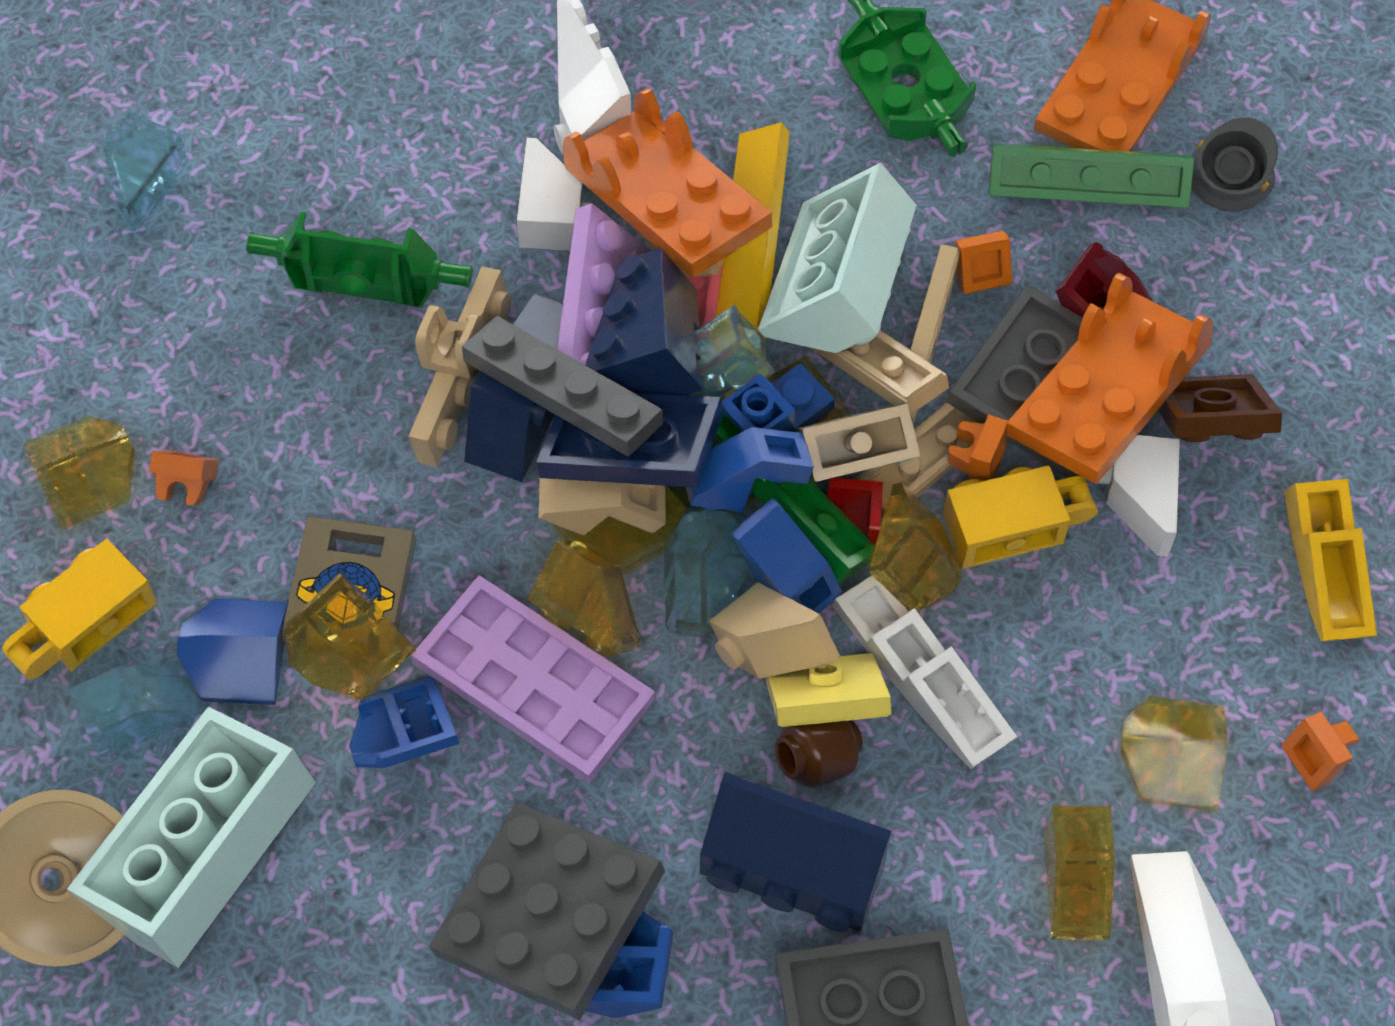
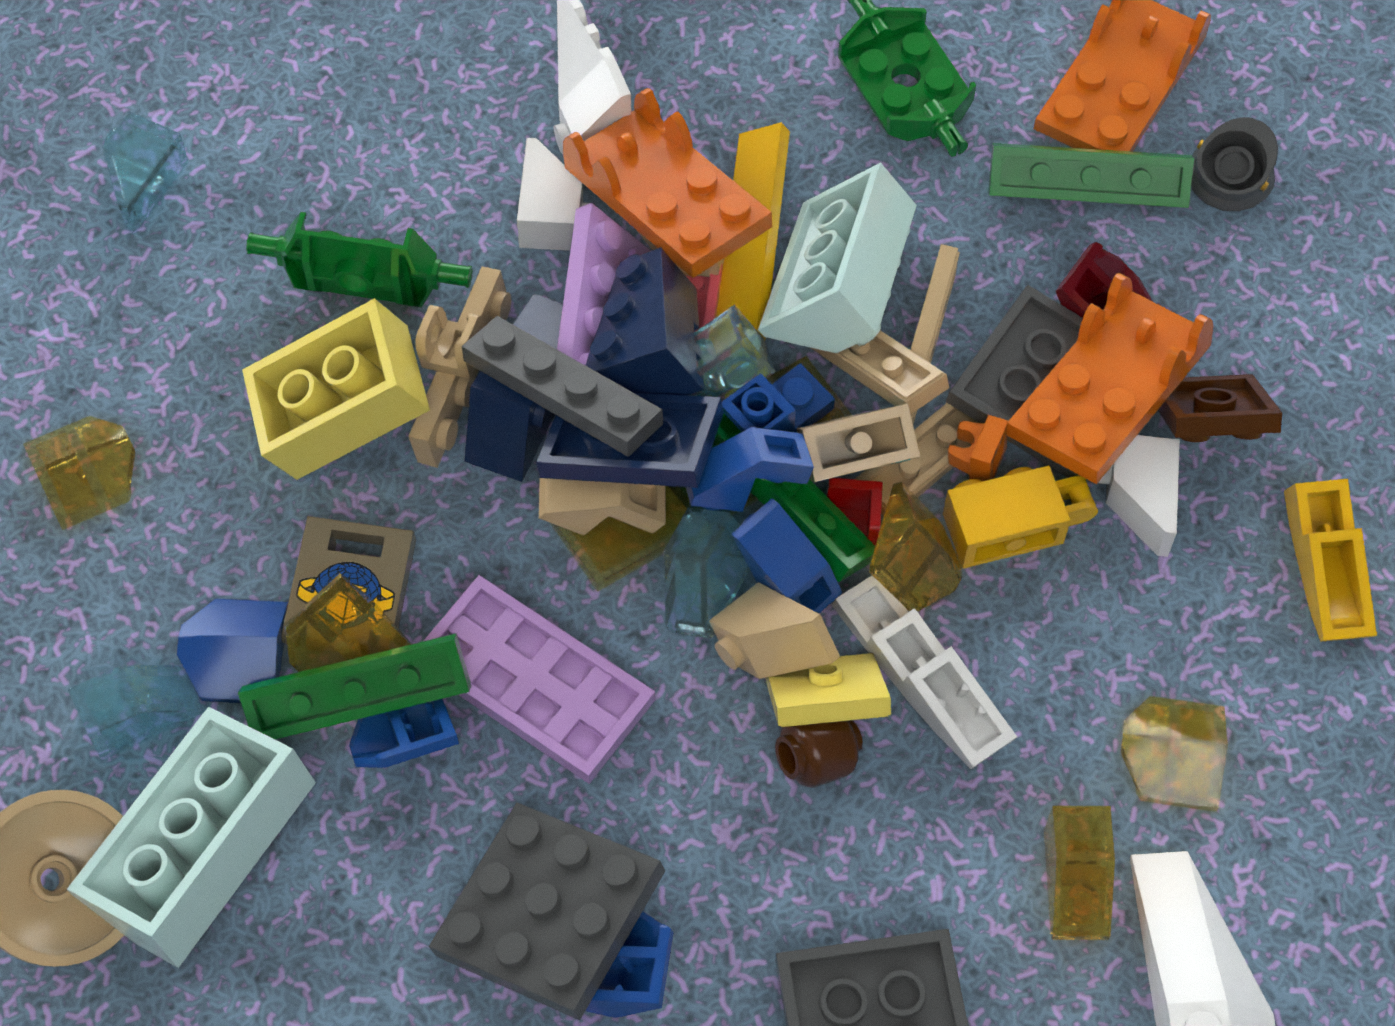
yellow brick [2,538,157,680] -> none
orange tile [149,450,219,505] -> none
clear yellow slope [527,540,641,656] -> none
dark blue slope [700,772,892,932] -> none
orange tile [955,230,1012,294] -> none
orange tile [1281,712,1360,792] -> none
none -> green plate [238,633,472,739]
none -> light yellow brick [242,298,430,480]

